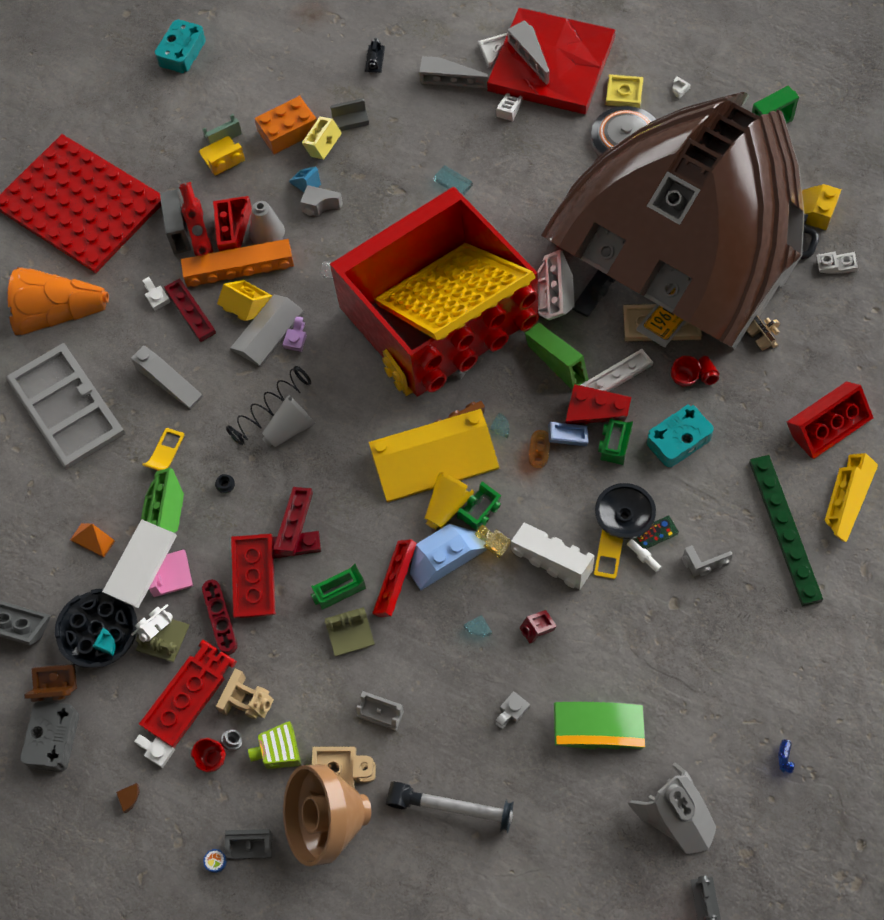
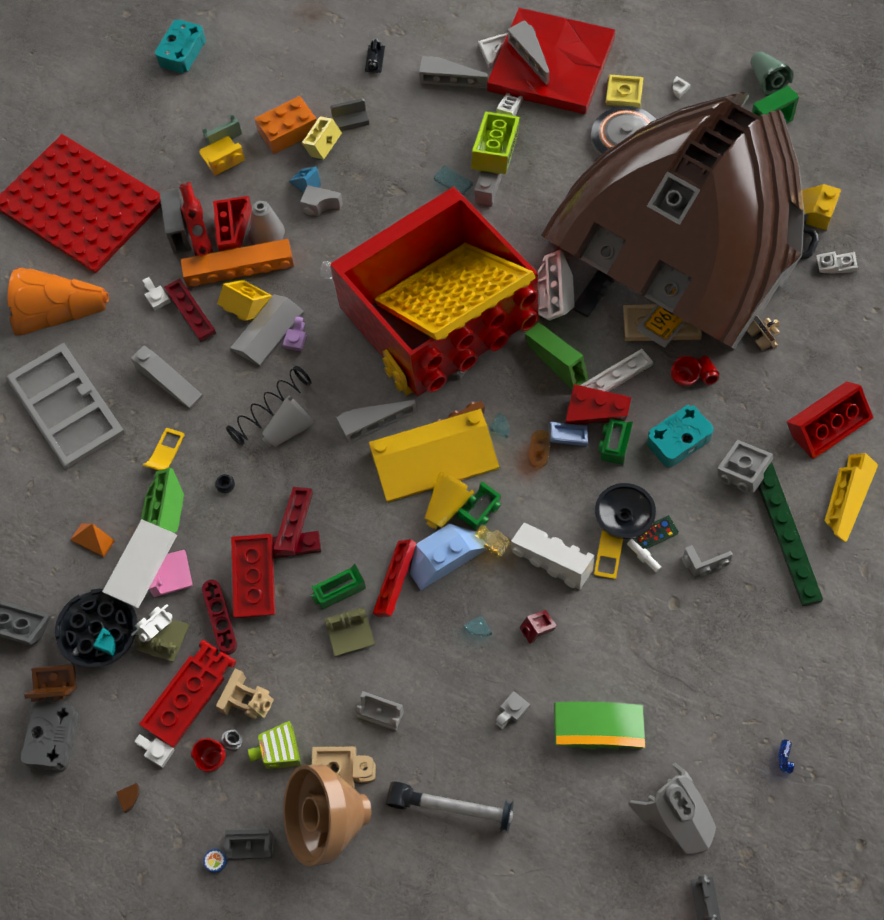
none -> light grey slope [336,400,417,444]
none -> lime brick [471,111,520,175]
none -> light grey slope [475,171,503,206]
none -> light grey plate [717,440,773,492]
none -> sand green cone [750,51,794,95]

